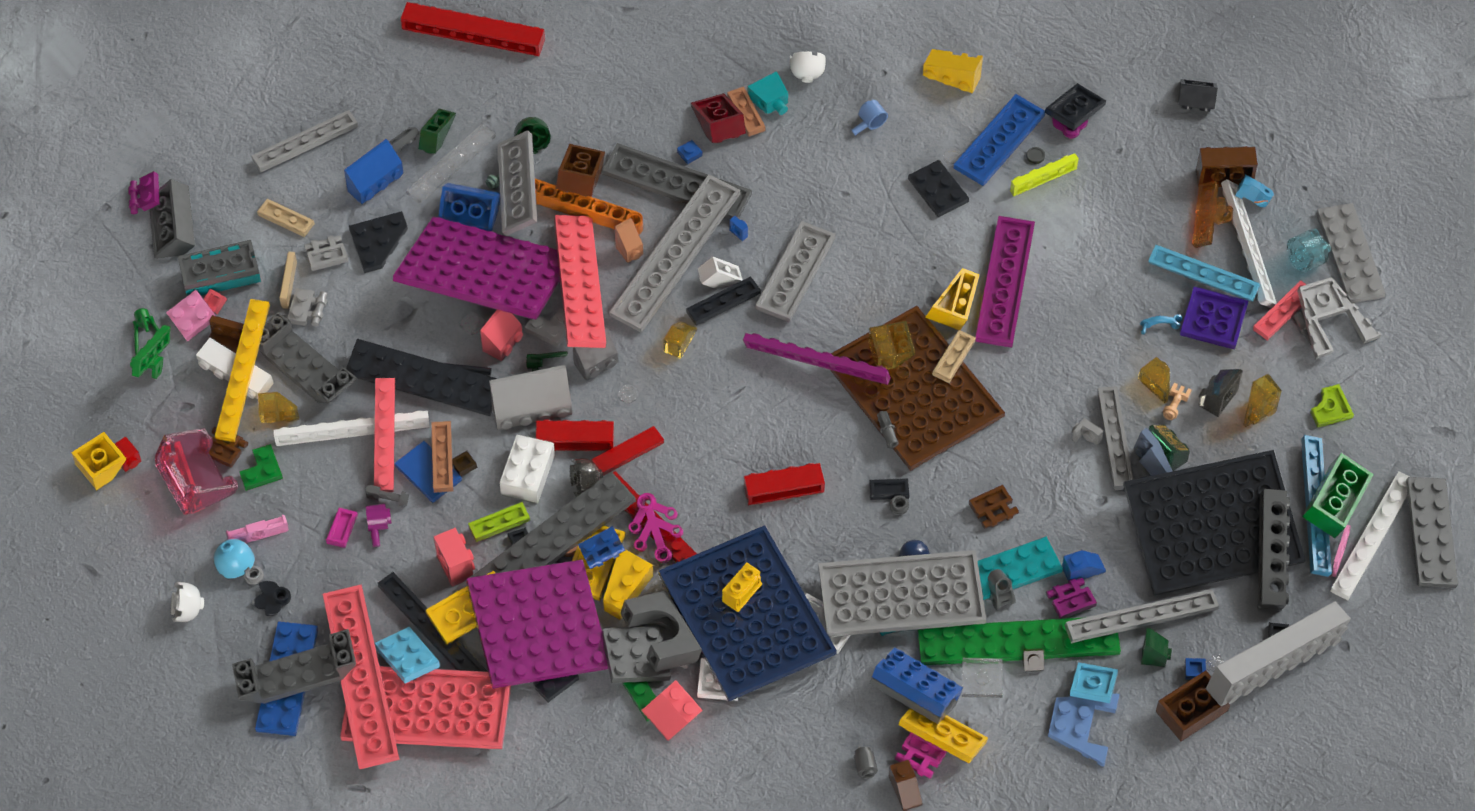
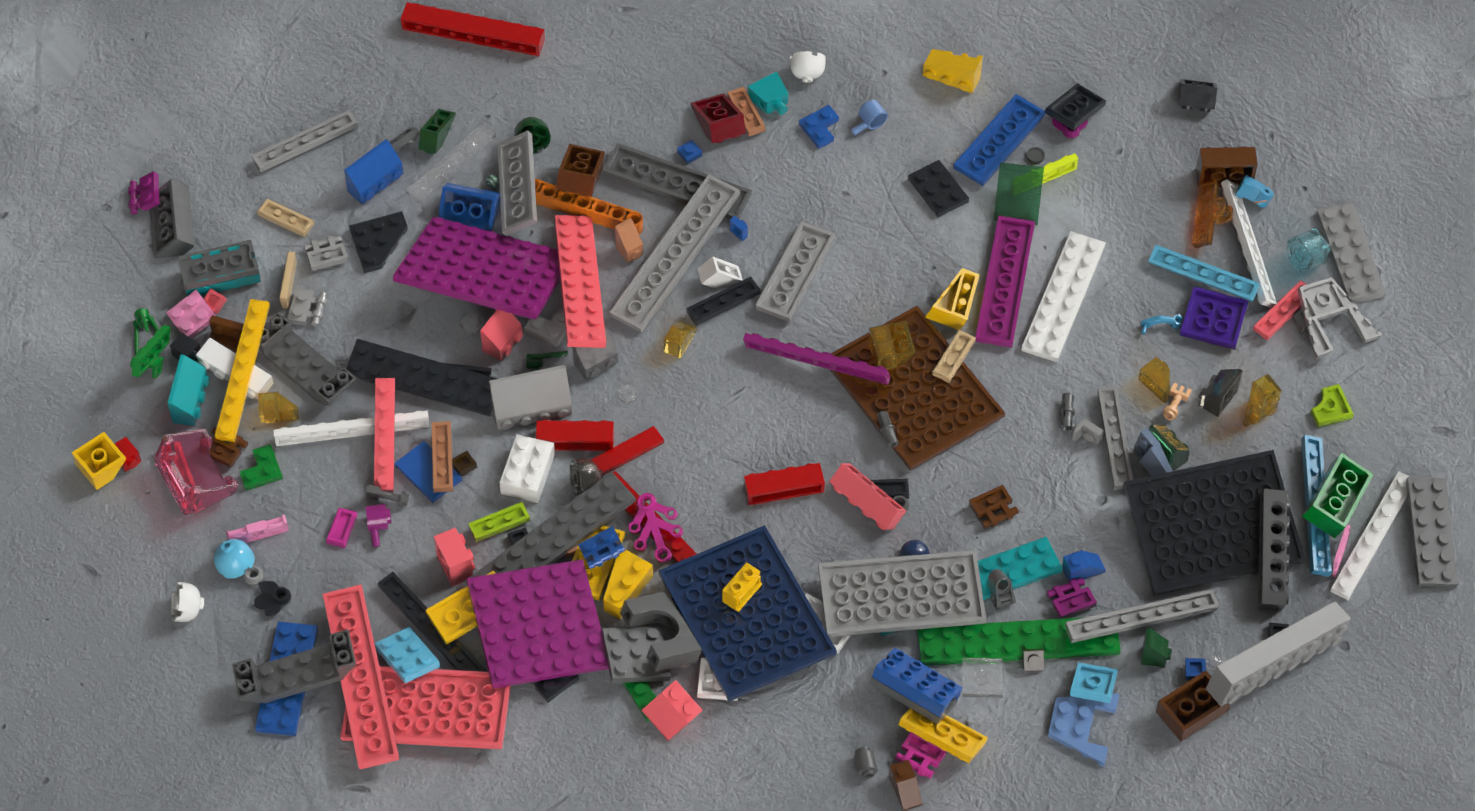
none -> teal slope [168,355,210,426]
none -> black brick [170,333,201,362]
none -> blue plate [799,105,839,149]
none -> coral brick [829,463,906,530]
none -> clear green piece [993,162,1044,226]
none -> white plate [1021,231,1106,362]
none -> dark grey pin [1059,393,1075,432]

